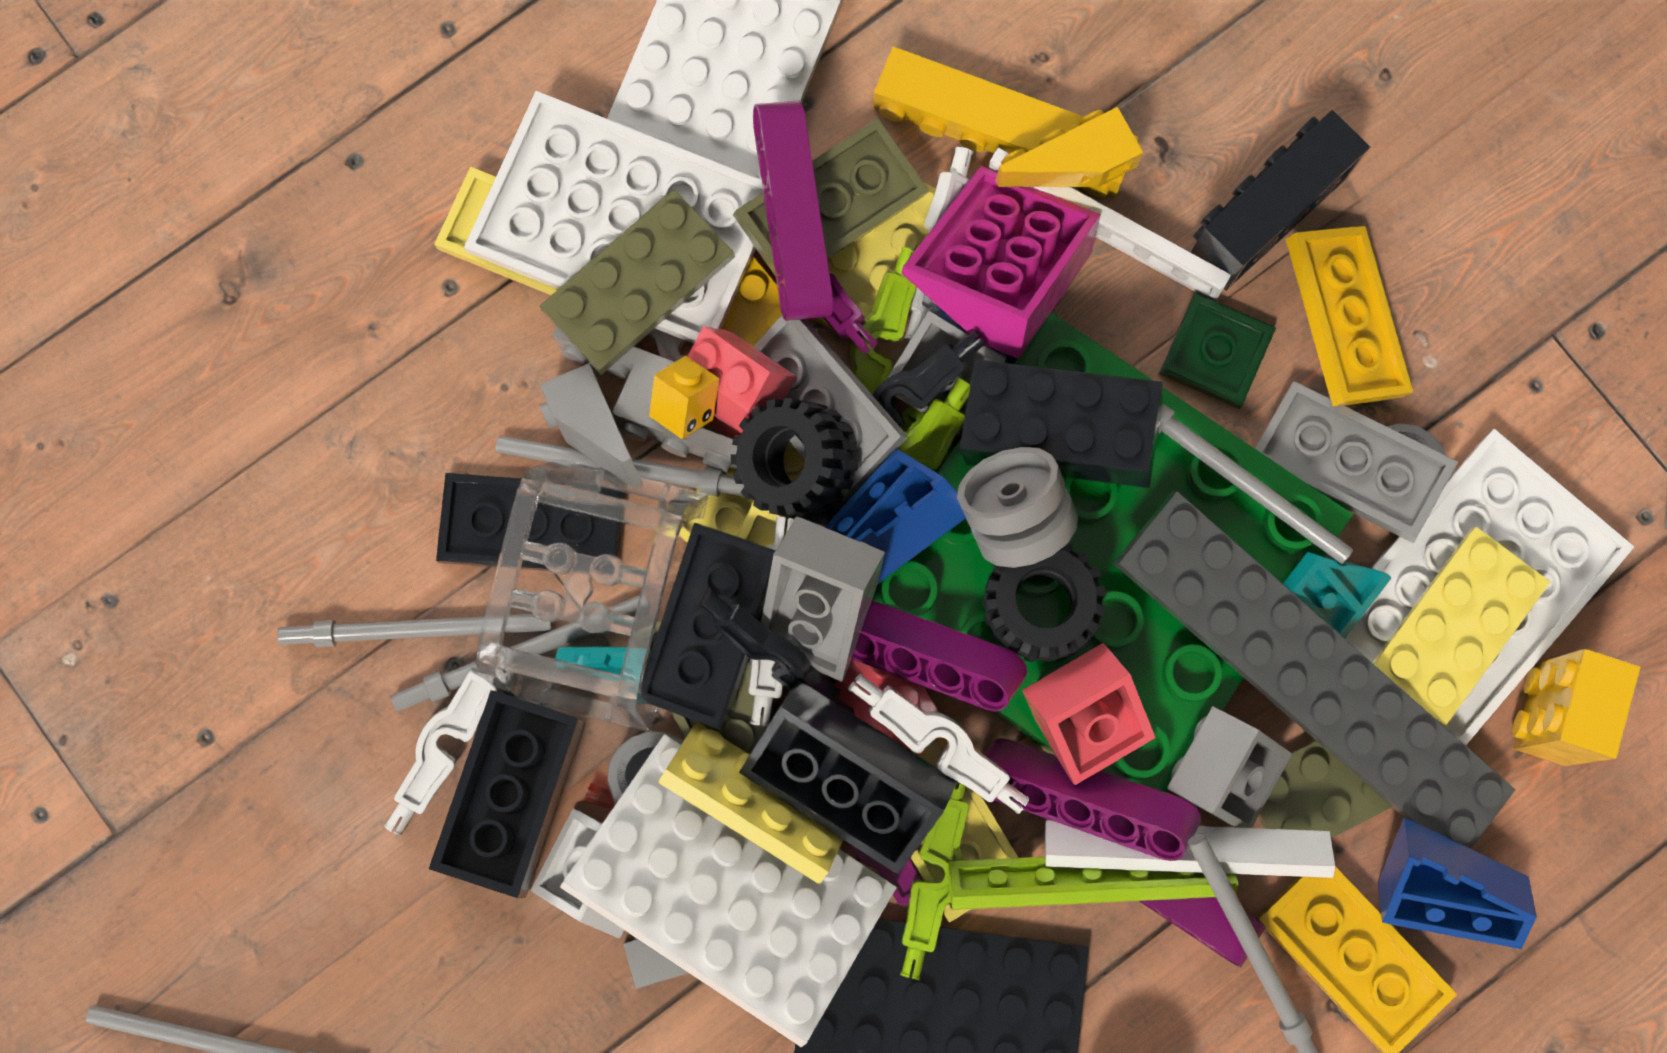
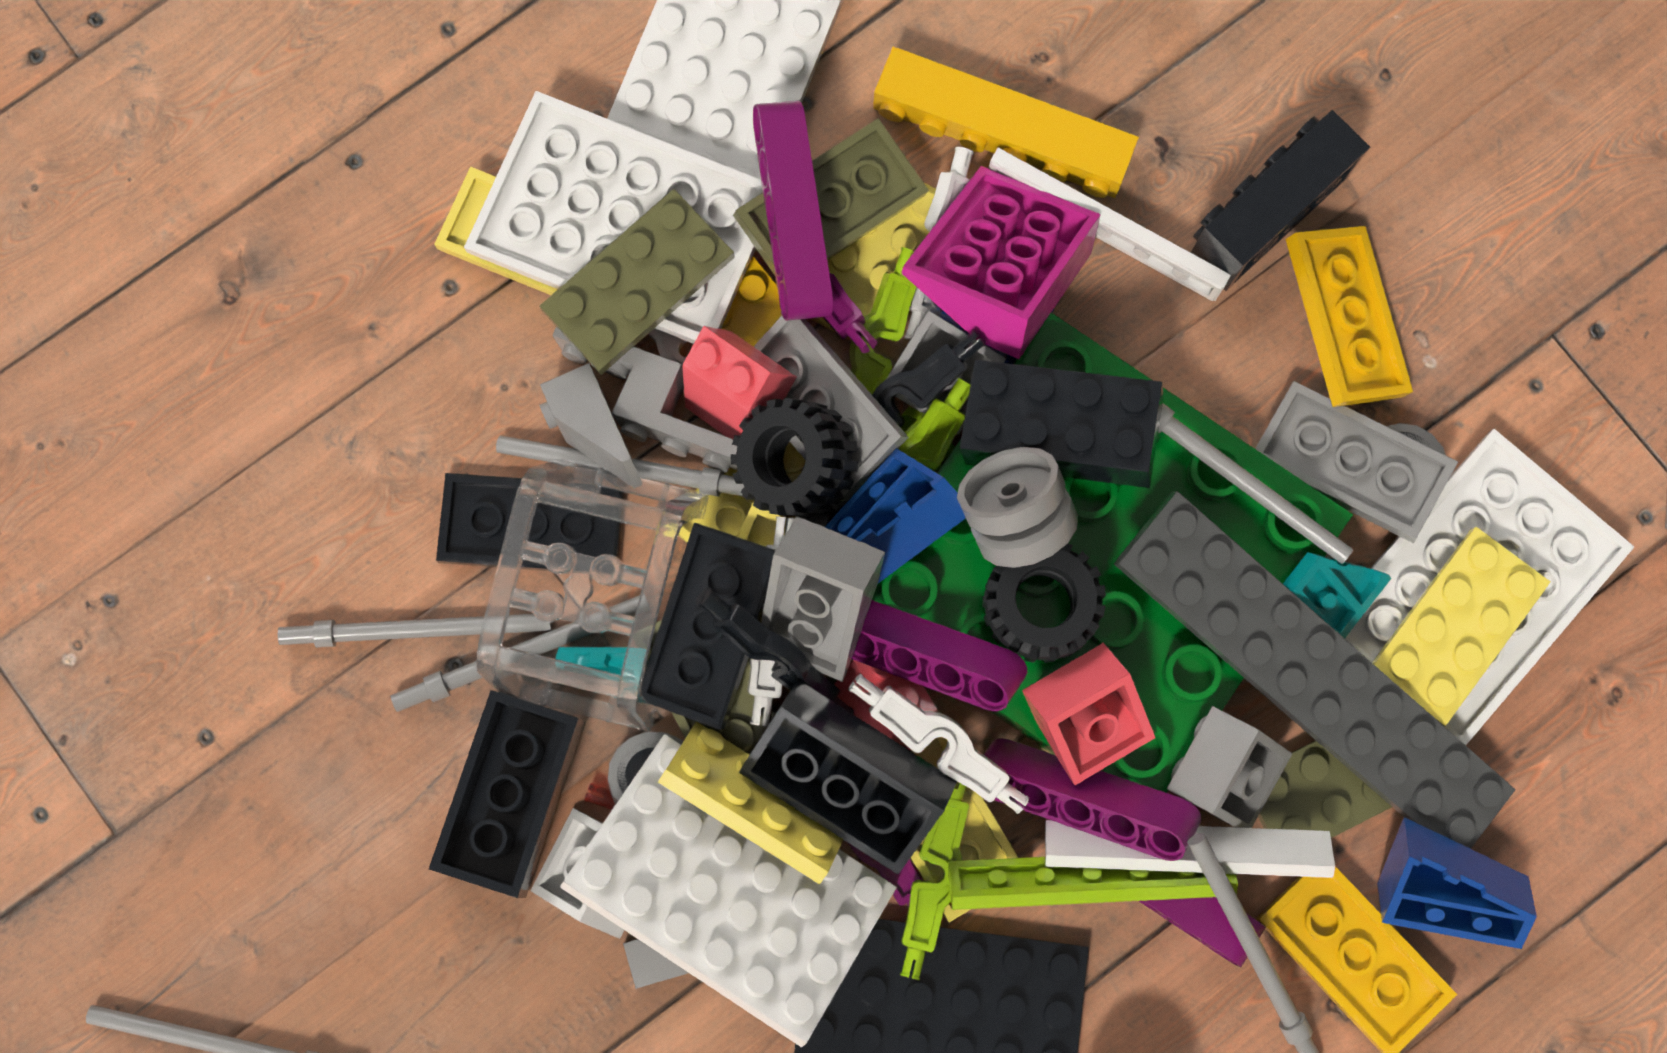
white piece [384,648,507,836] -> none
yellow brick [649,356,719,440] -> none
yellow slope [995,107,1144,187] -> none
dark green tile [1158,292,1276,409] -> none
yellow brick [1512,649,1641,766] -> none

